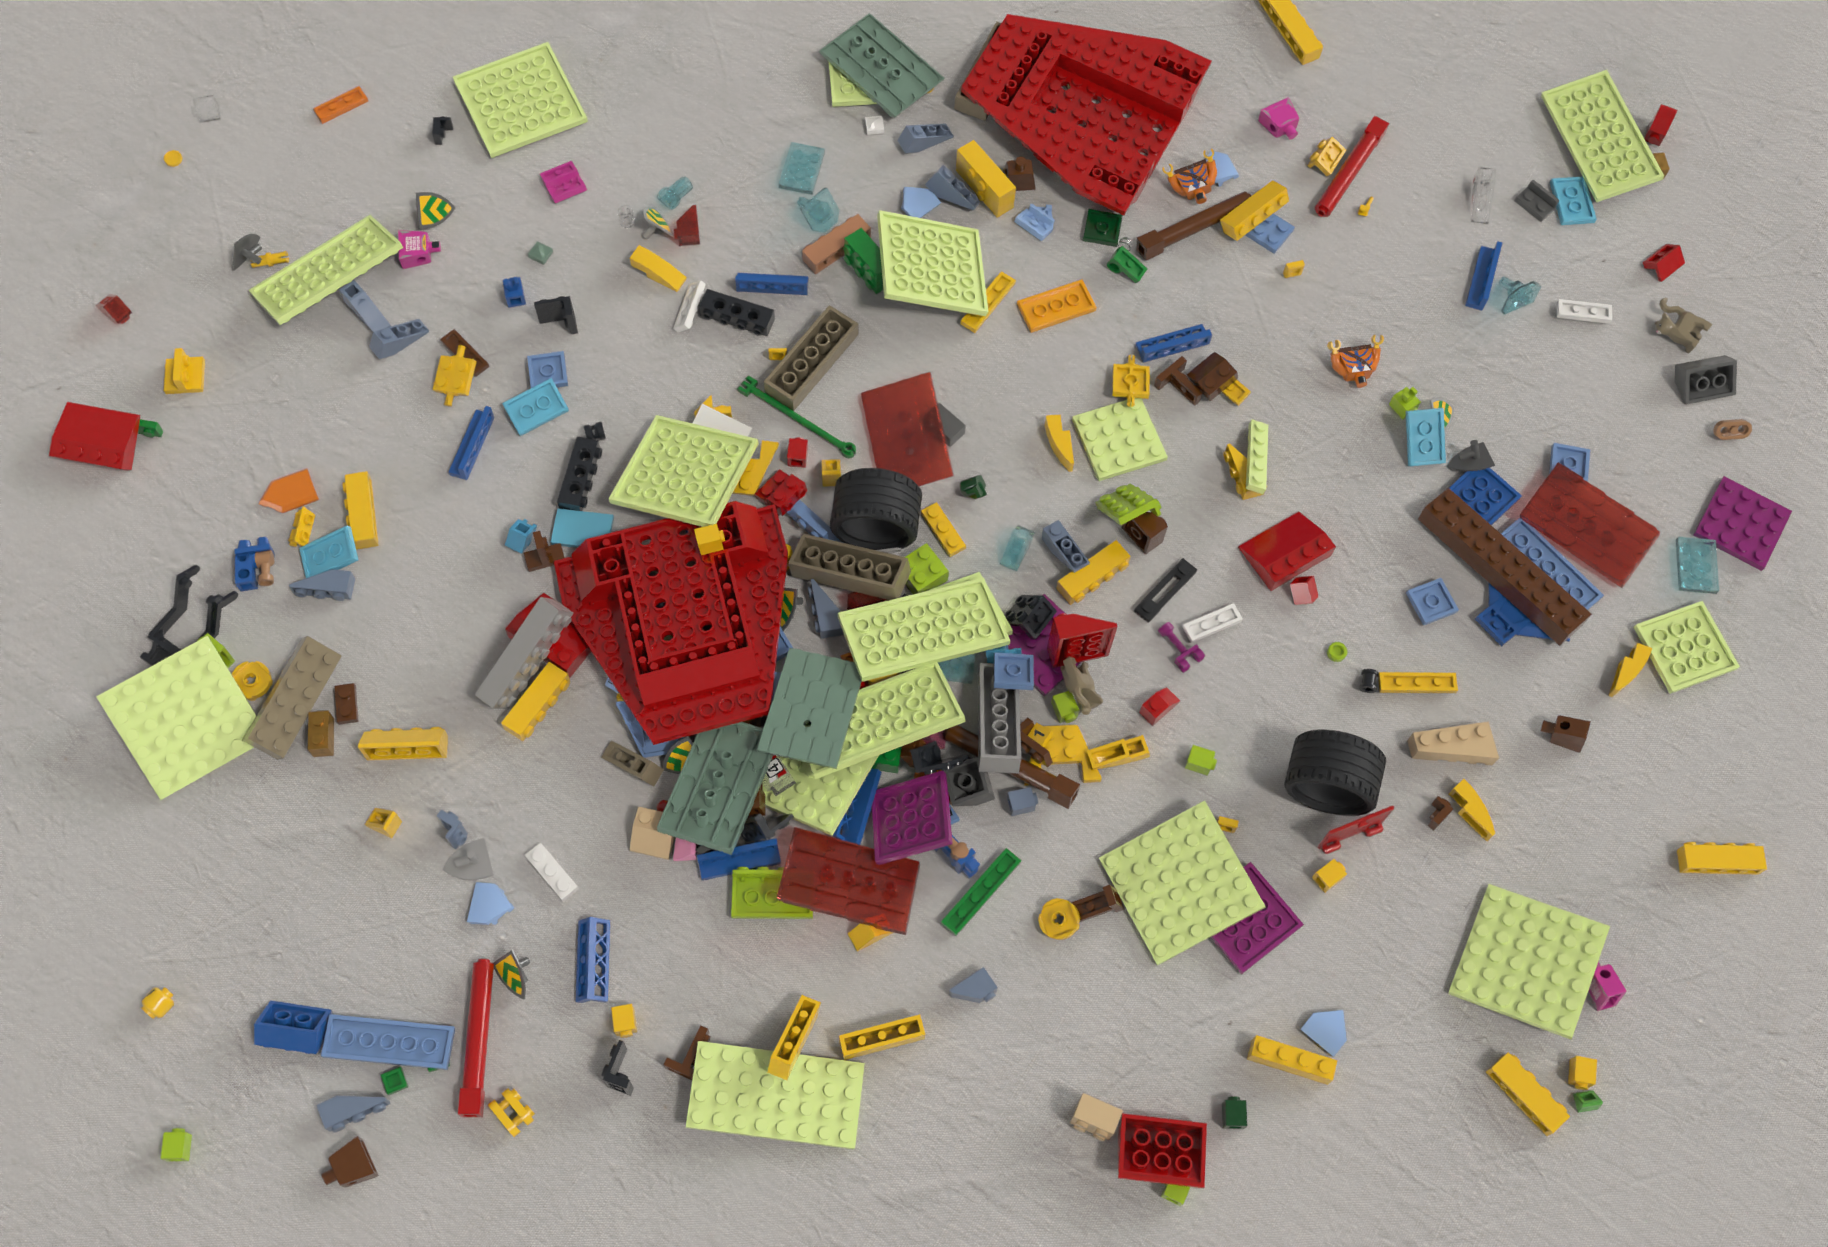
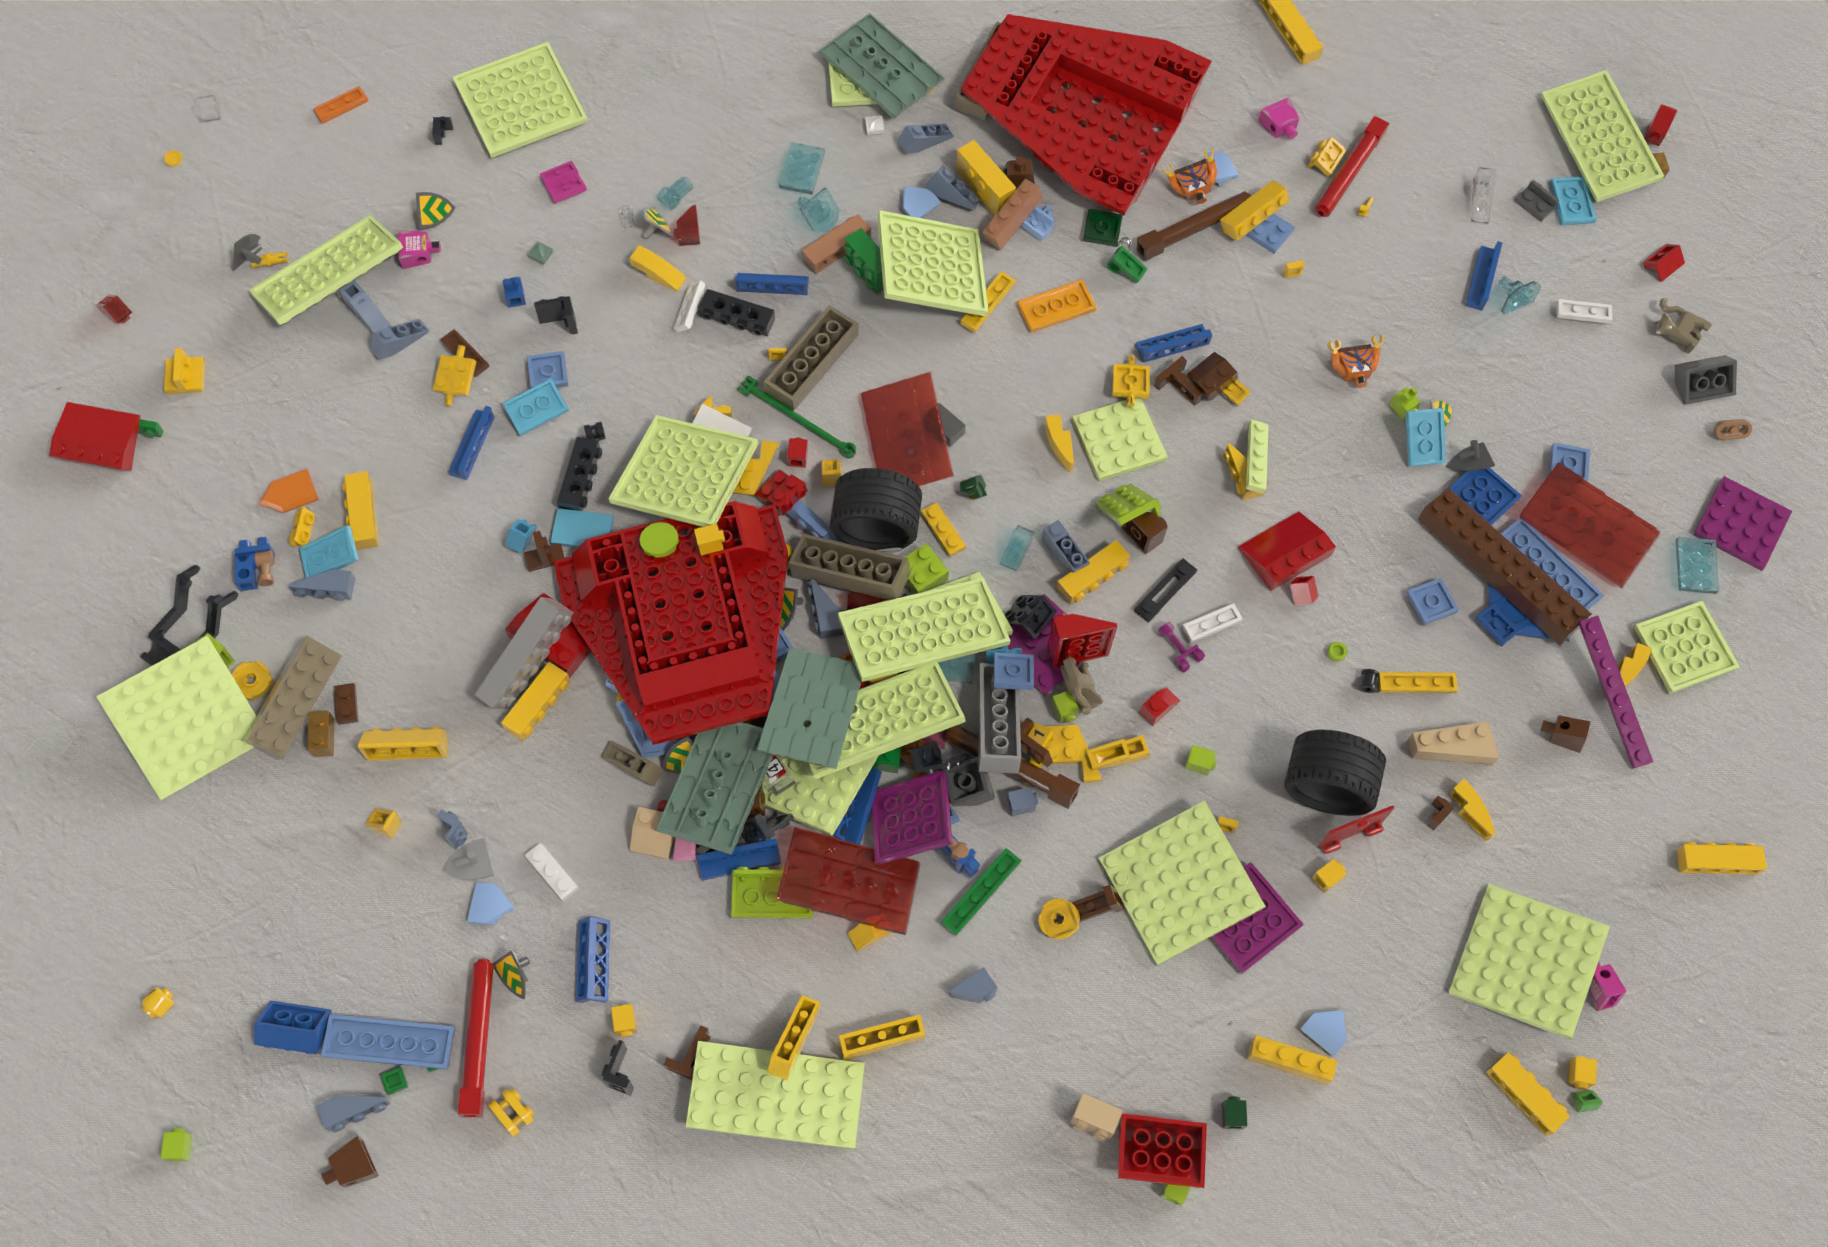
none -> lime tile [640,522,679,558]
none -> nougat brick [983,179,1043,250]
none -> magenta plate [1578,615,1653,769]

